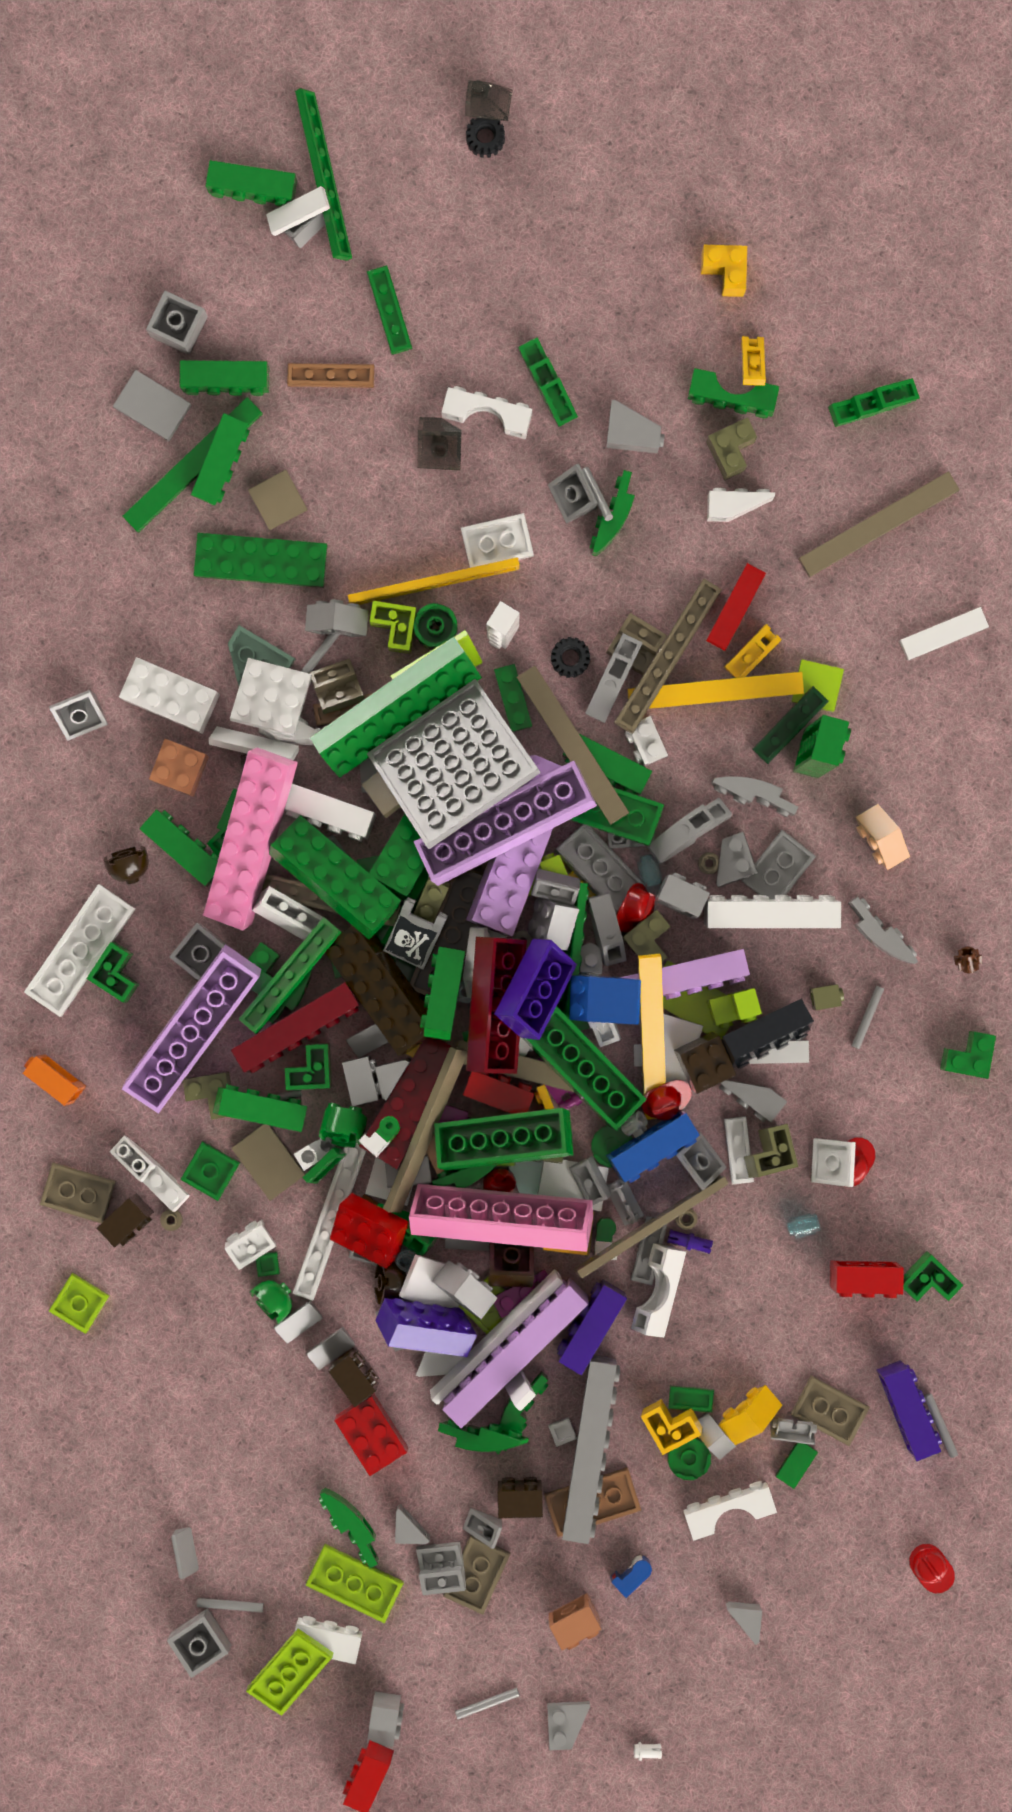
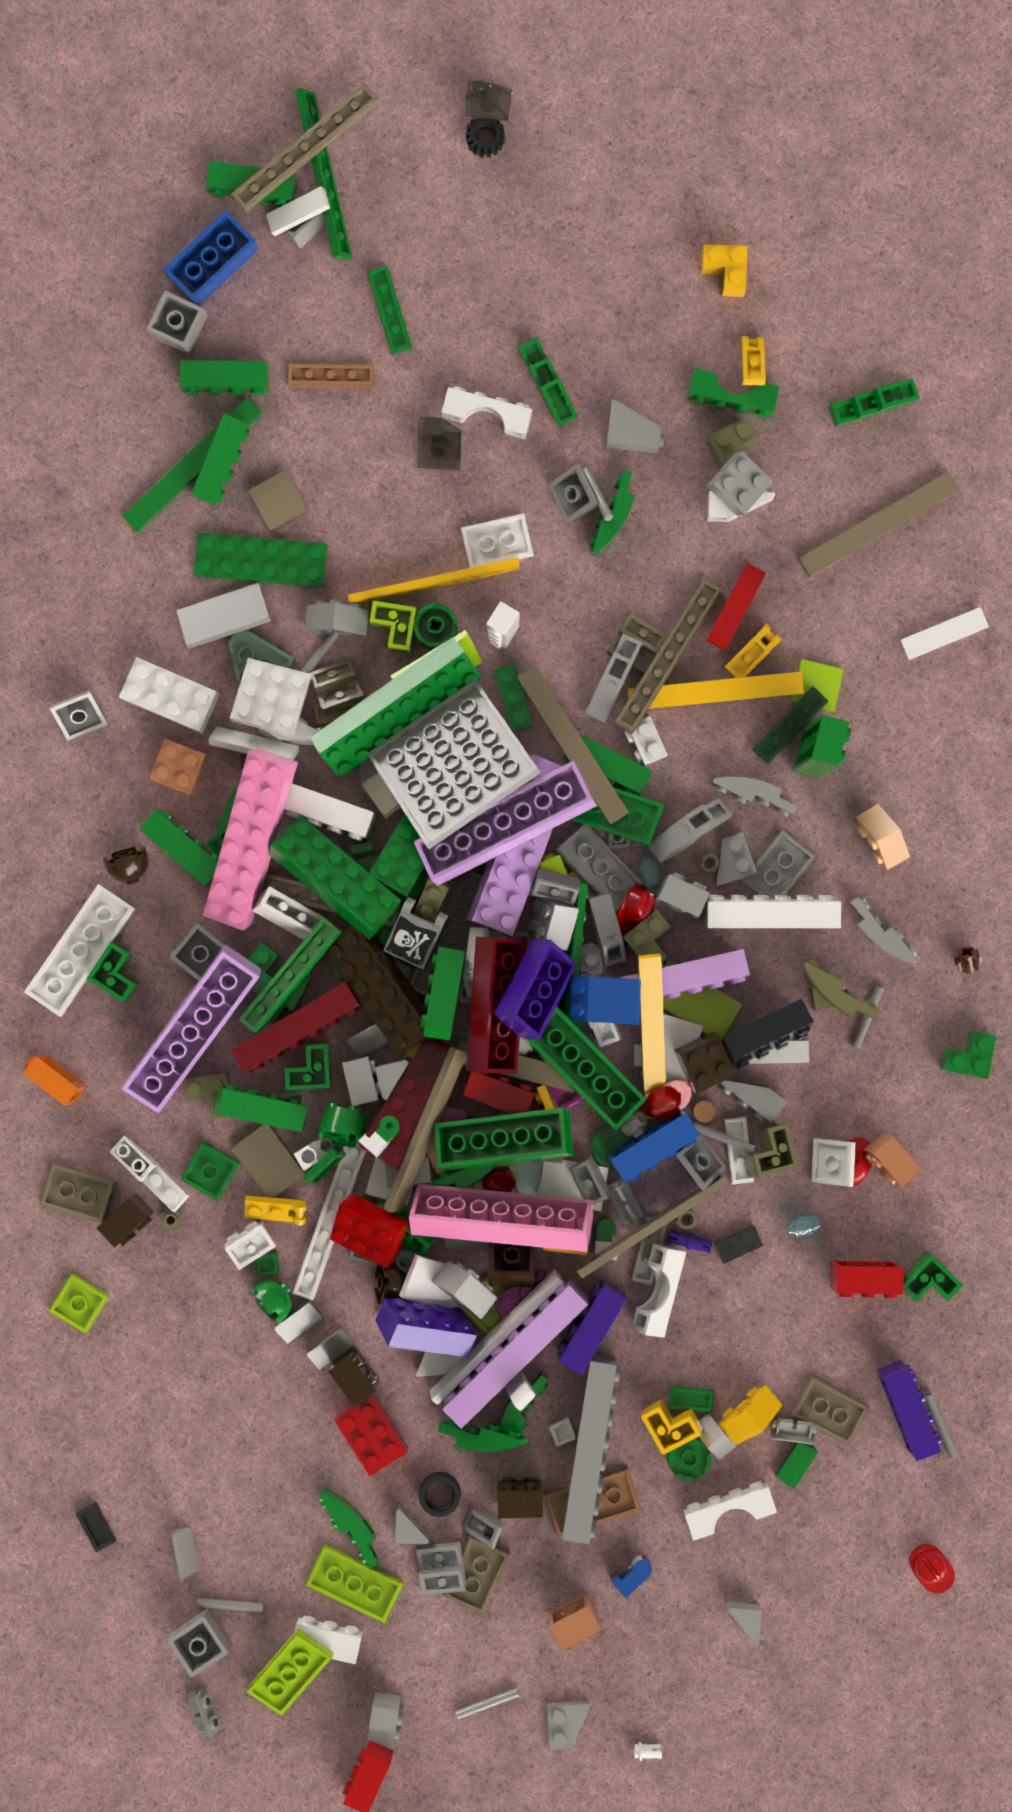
light grey tile [113,370,192,441] -> none
black tyre [551,637,590,678] -> none
lime brick [707,988,762,1028] -> none
none -> pearl dark grey tile [76,1502,117,1553]
none -> blue brick [163,210,259,306]
none -> light grey tile [176,582,271,649]
none -> light grey hinge [187,1686,222,1738]
none -> dark tan tile [231,83,379,213]
none -> yellow plate [245,1195,306,1226]
none -> green tile [350,842,374,856]
none -> black tyre [419,1471,461,1517]
none -> medium nougat tile [693,1100,715,1123]
none -> light grey bar [693,1121,756,1154]
none -> light grey brick [706,451,774,516]
none -> pearl dark grey tile [714,1225,764,1264]
none -> olive slope [801,960,880,1019]
none -> nougat brick [863,1133,921,1187]

